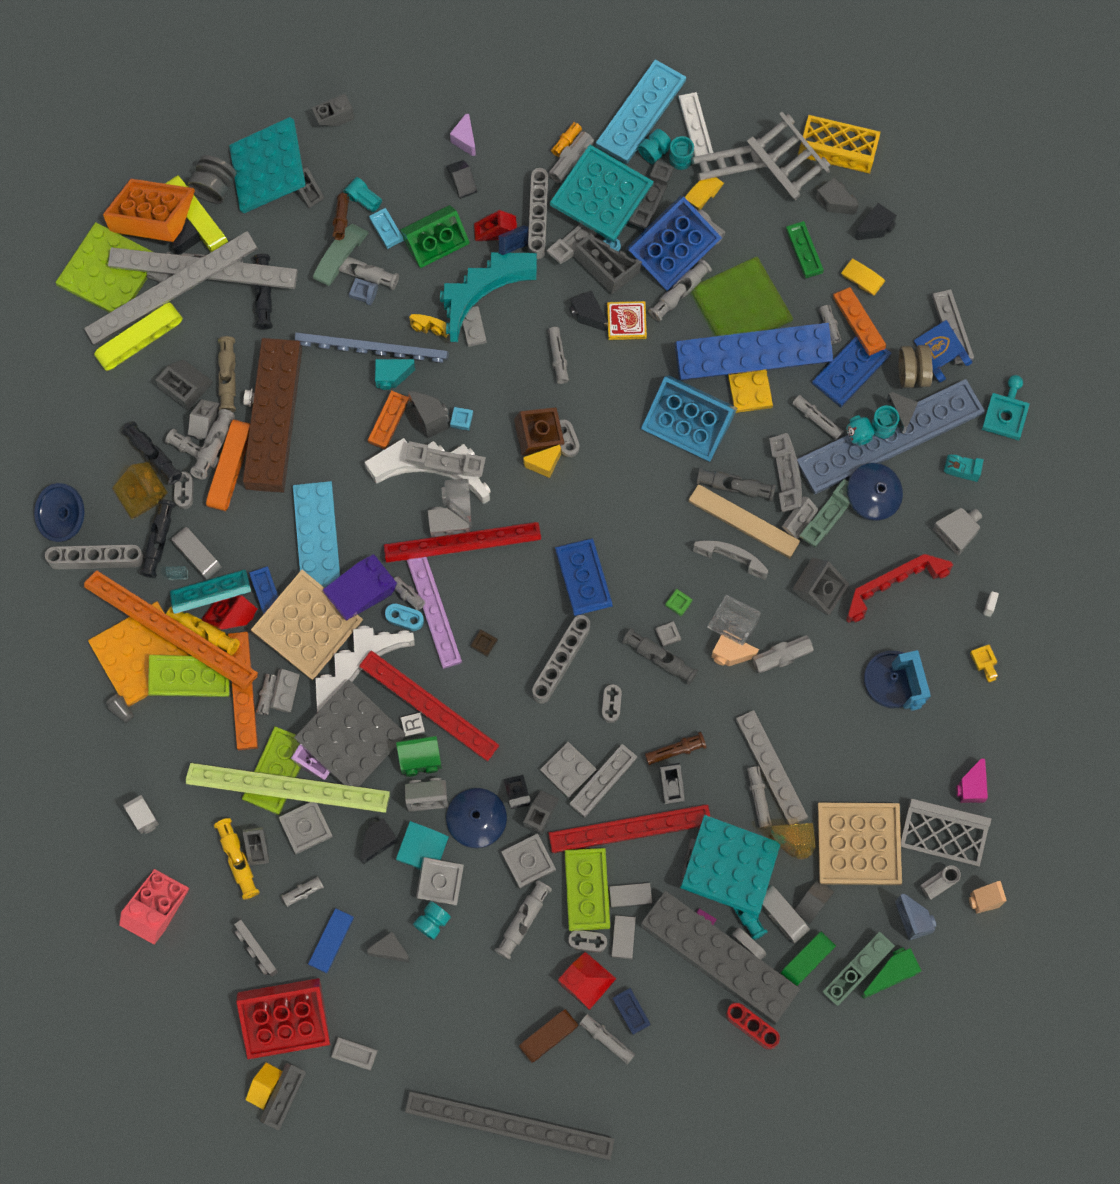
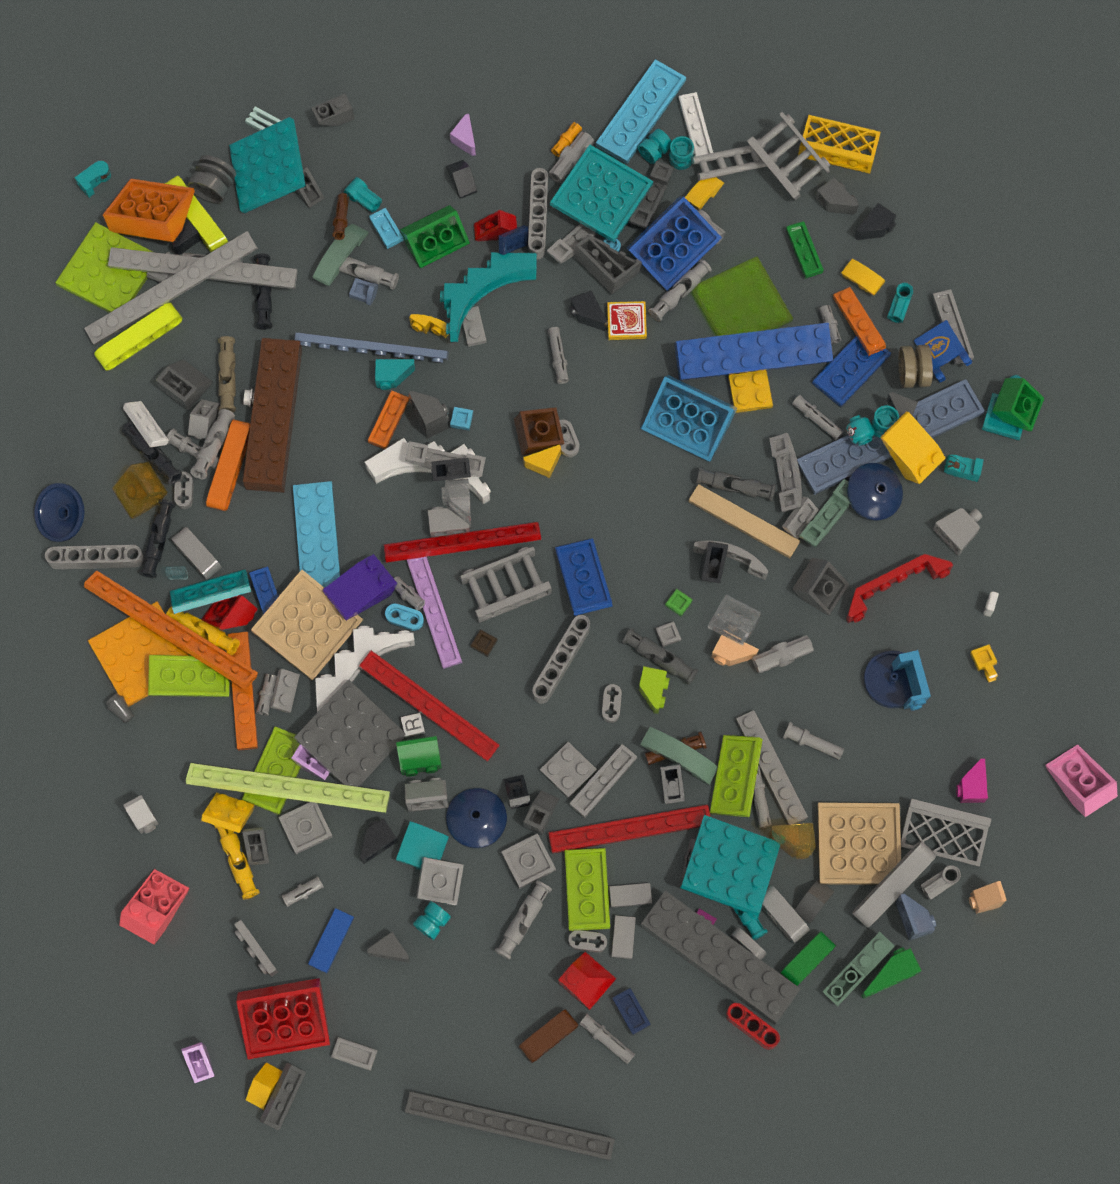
none -> teal leg [74,161,111,198]
none -> white tile [123,401,169,447]
none -> lavender slope [181,1042,215,1083]
none -> yellow plate [201,793,254,833]
none -> light aqua tile [245,107,281,131]
none -> black slope [430,458,471,481]
none -> light grey fence [460,547,552,623]
none -> lime slope [639,666,670,714]
none -> sand green slope [640,727,718,785]
none -> black slope [699,541,728,583]
none -> lime tile [710,735,763,817]
none -> light grey pin [783,722,844,760]
none -> light grey beam [852,841,937,928]
none -> yellow slope [880,411,945,484]
none -> teal piece [887,283,913,323]
none -> green slope [992,378,1044,431]
none -> bright pink slope [1046,745,1118,817]

